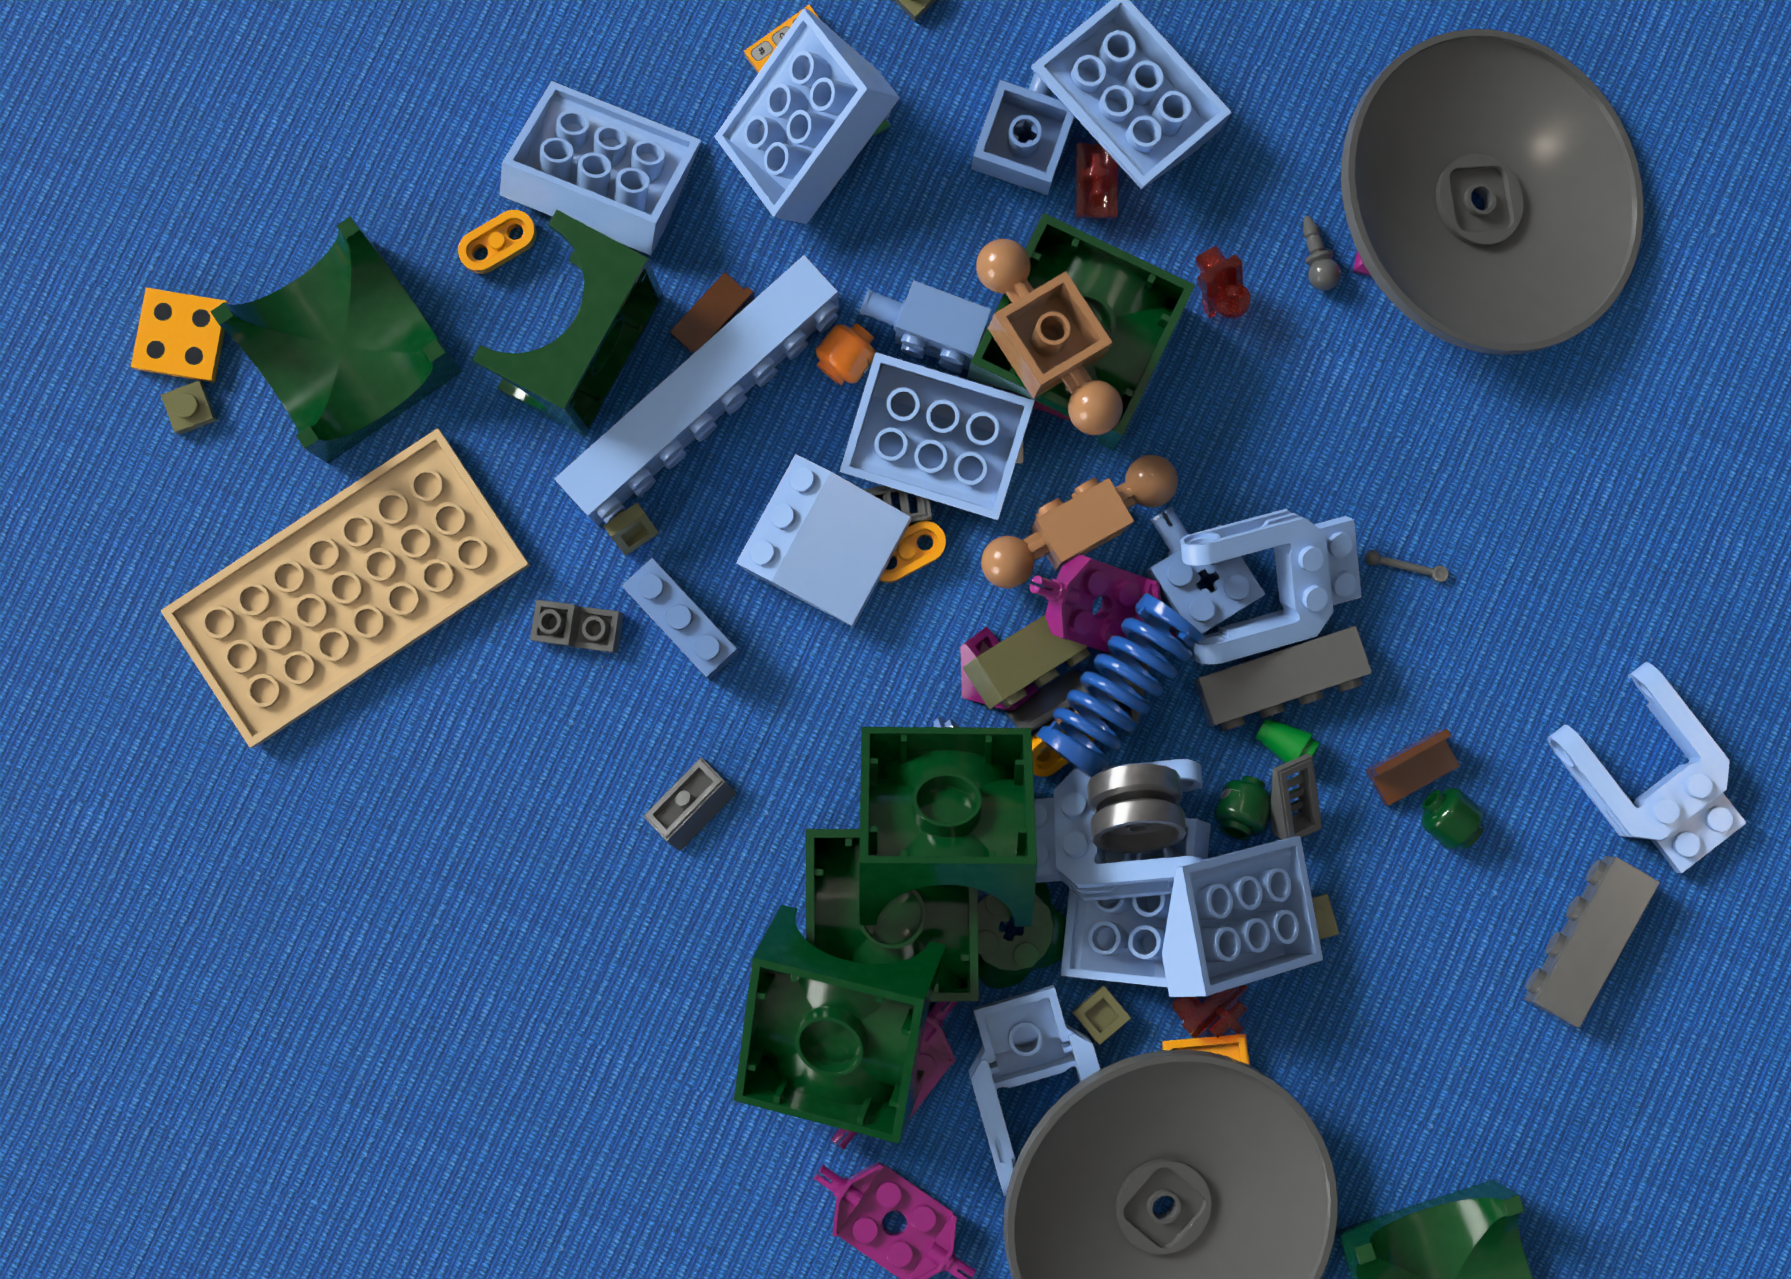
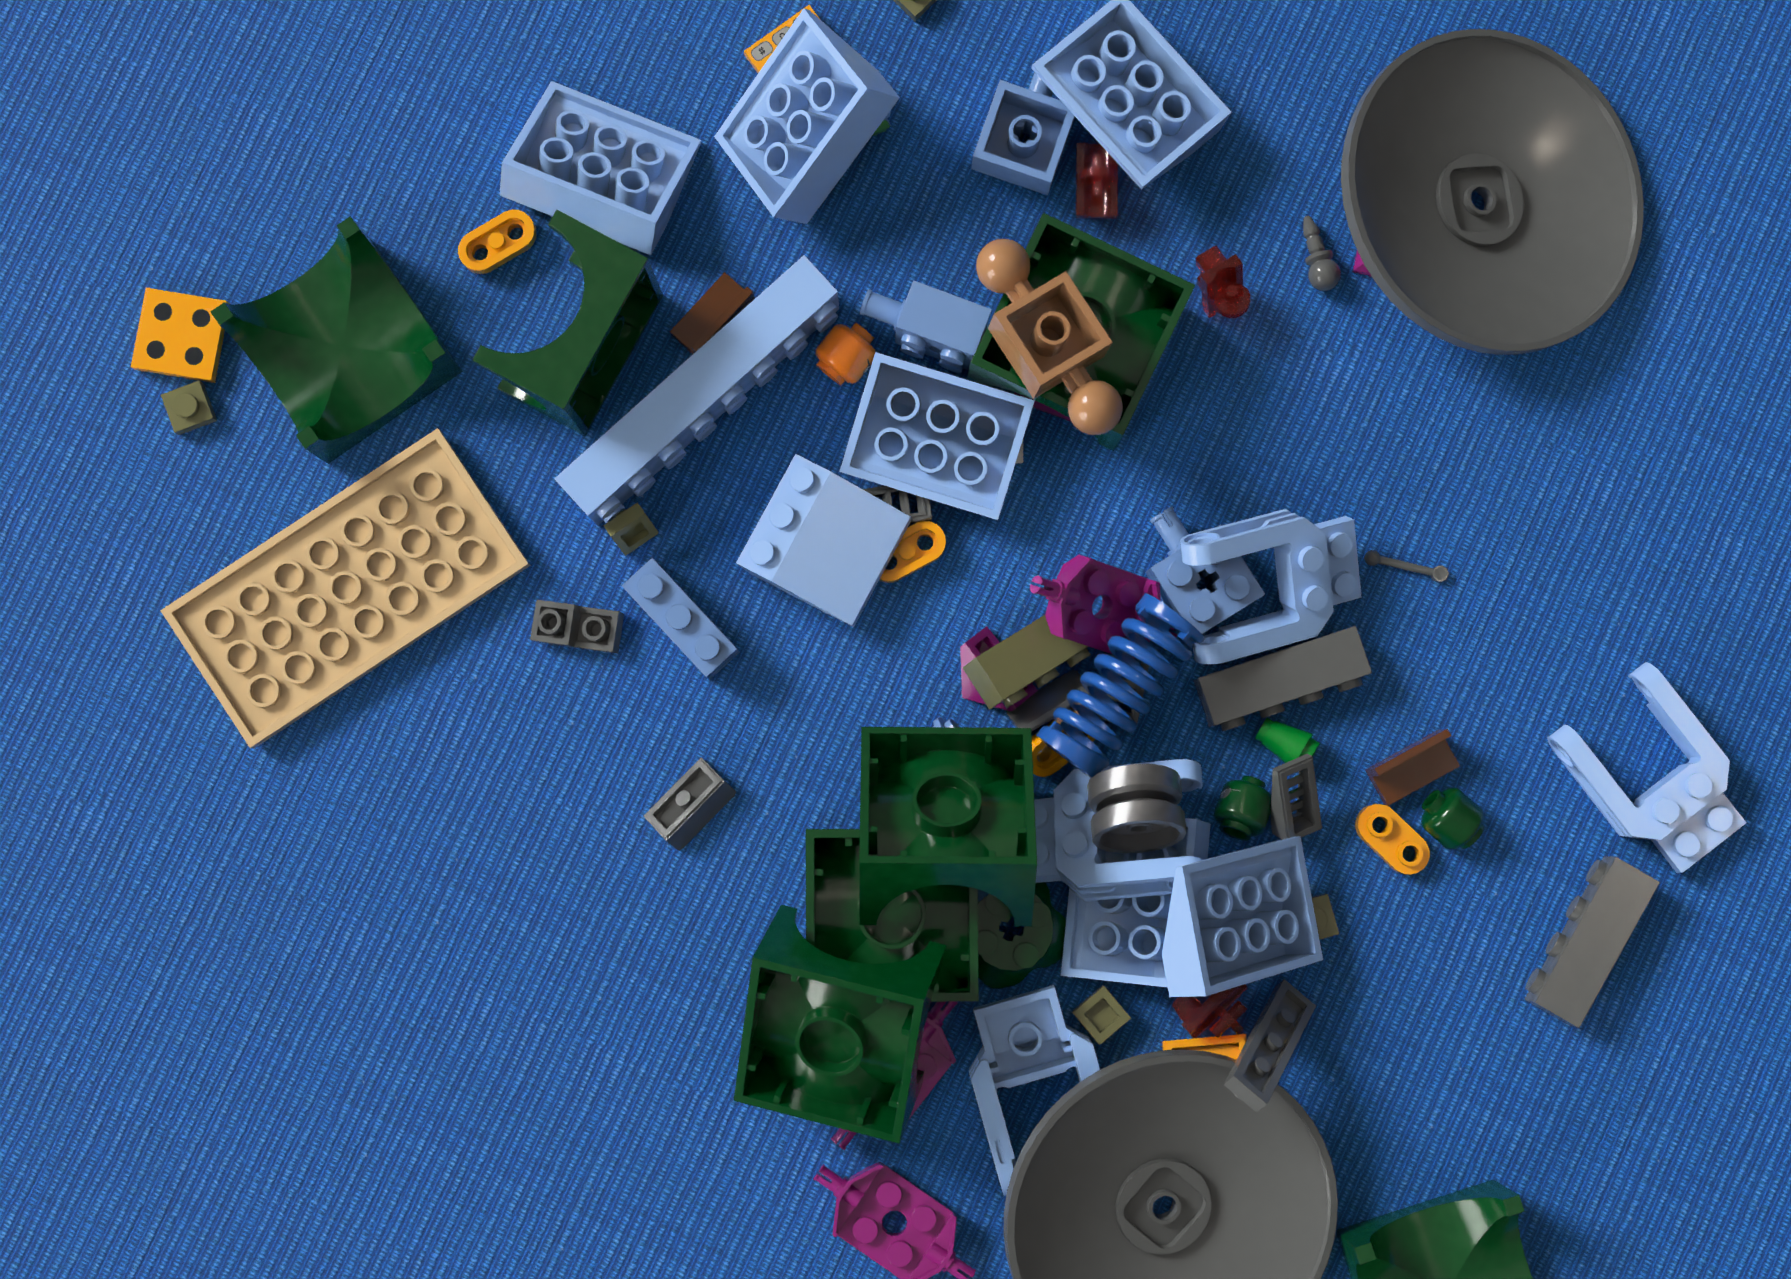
medium nougat brick [981,455,1178,589] -> none
none -> dark grey plate [1223,979,1316,1113]
none -> light orange plate [1355,804,1430,874]

